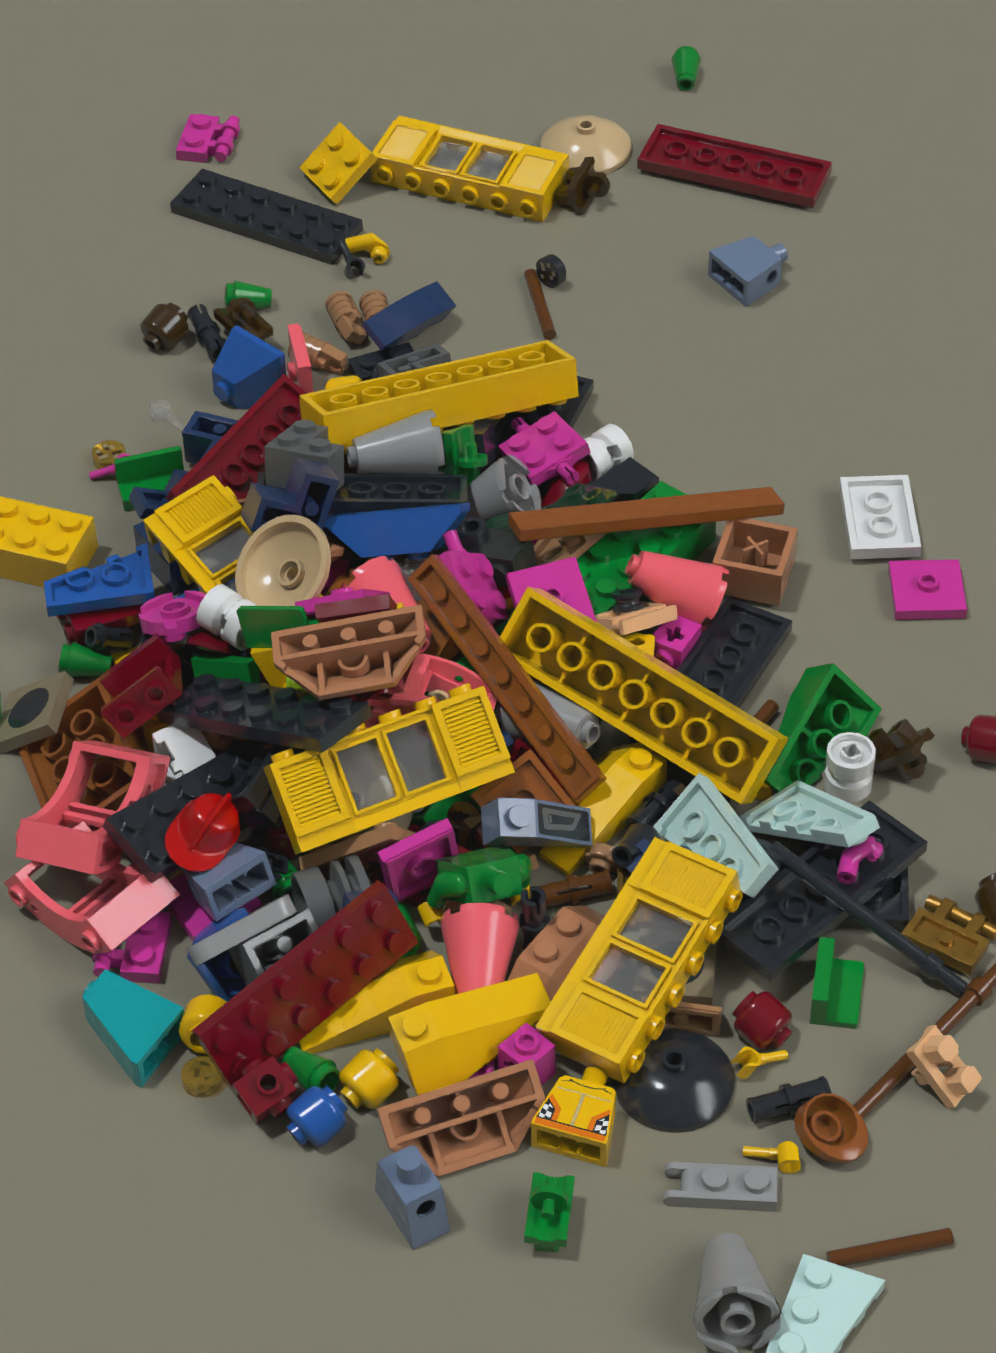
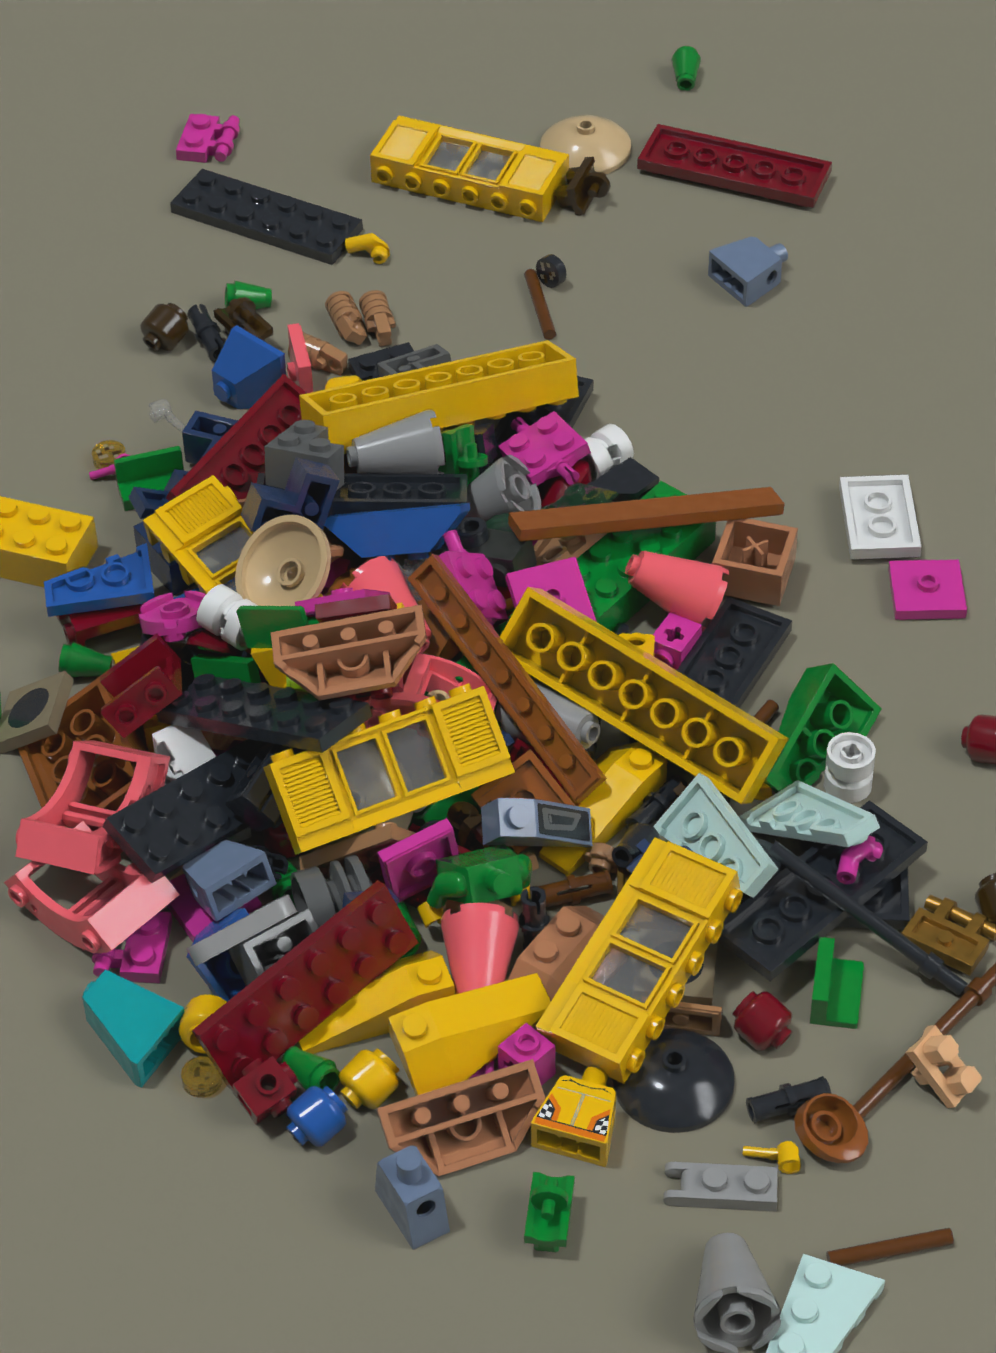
black pin [85,623,133,652] -> none
red piece [165,792,240,872] -> none
yellow plate [299,122,378,204] -> none
black hand [338,240,365,279] -> none
dark blue slope [361,281,456,351] -> none
light nougat plate [595,601,678,635] -> none
black bush [610,588,645,613] -> none
yellow hand [730,1046,788,1079] -> none
dark brown hips [868,719,935,780] -> none

